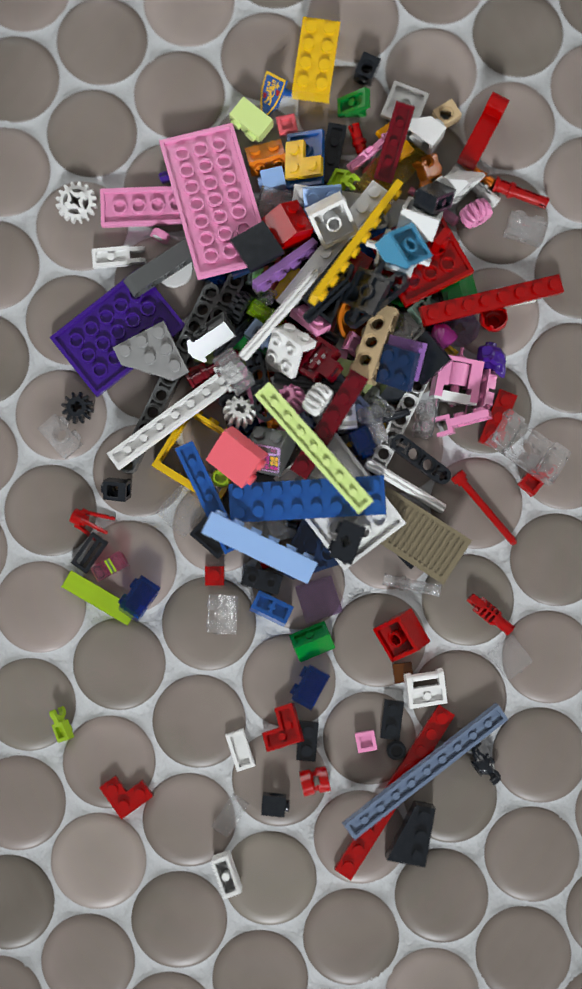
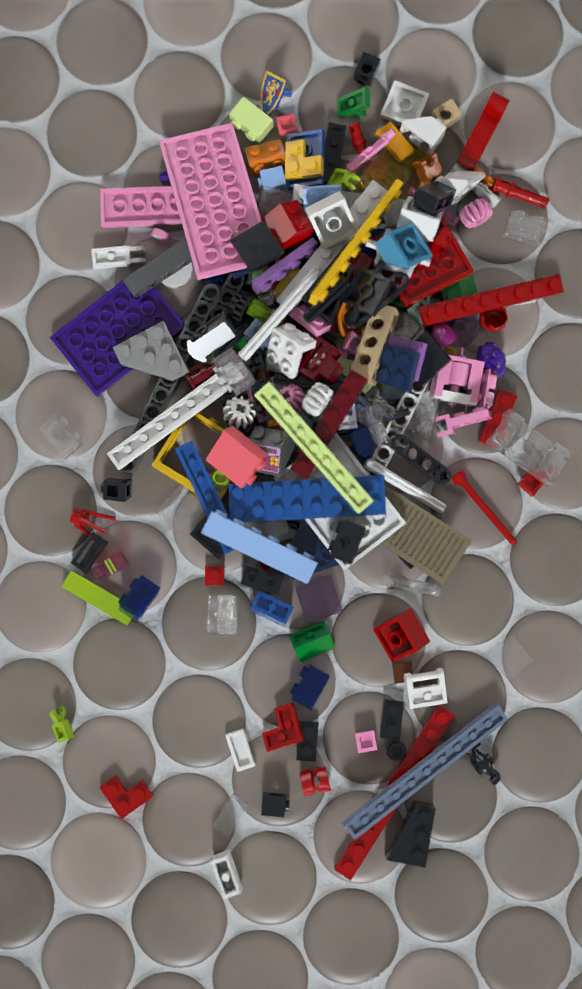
white gear [56,182,98,224] -> none
black gear [61,392,94,424] -> none
yellow brick [292,16,340,104] -> none
dark red plate [373,101,415,184] -> none
red hinge [466,594,515,635] -> none

